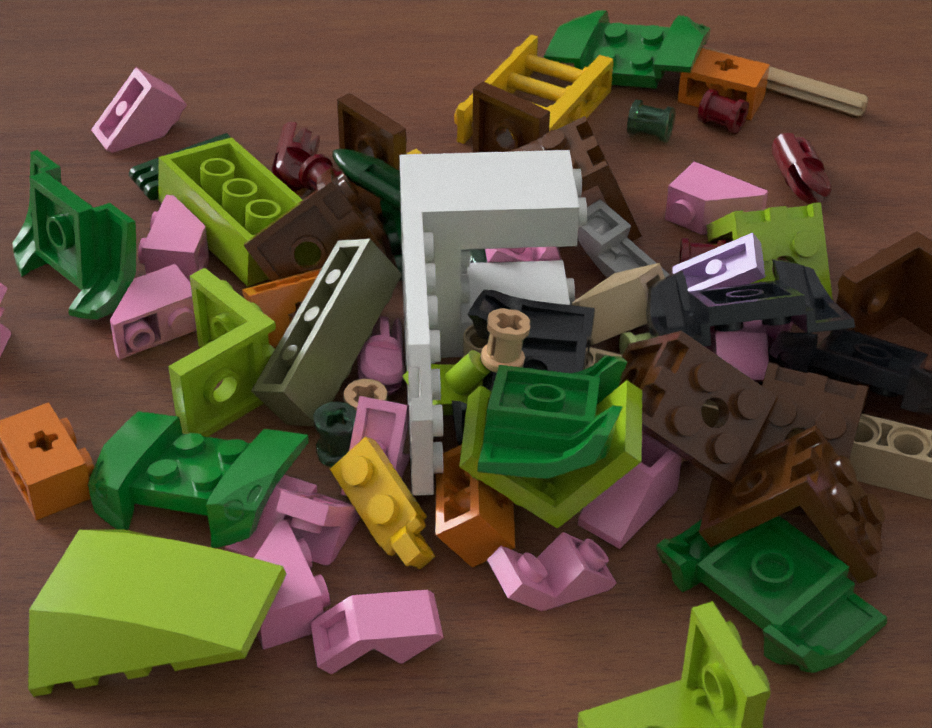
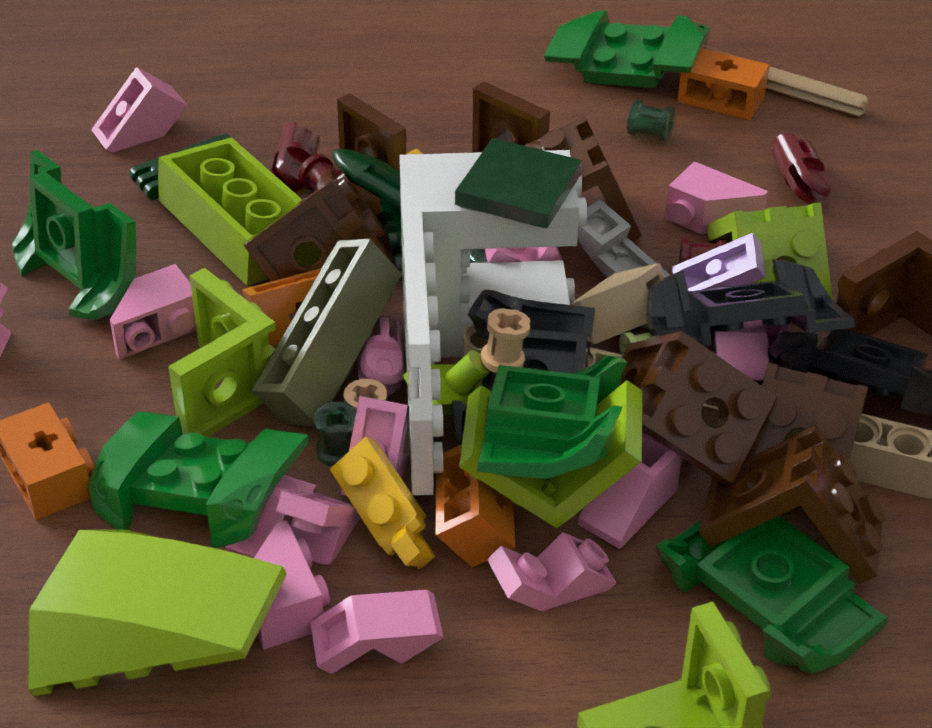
bright pink slope [138,195,209,282] -> none
yellow fence [454,34,613,144] -> none
dark red bush [697,88,749,134] -> none
none -> dark green tile [455,138,582,229]

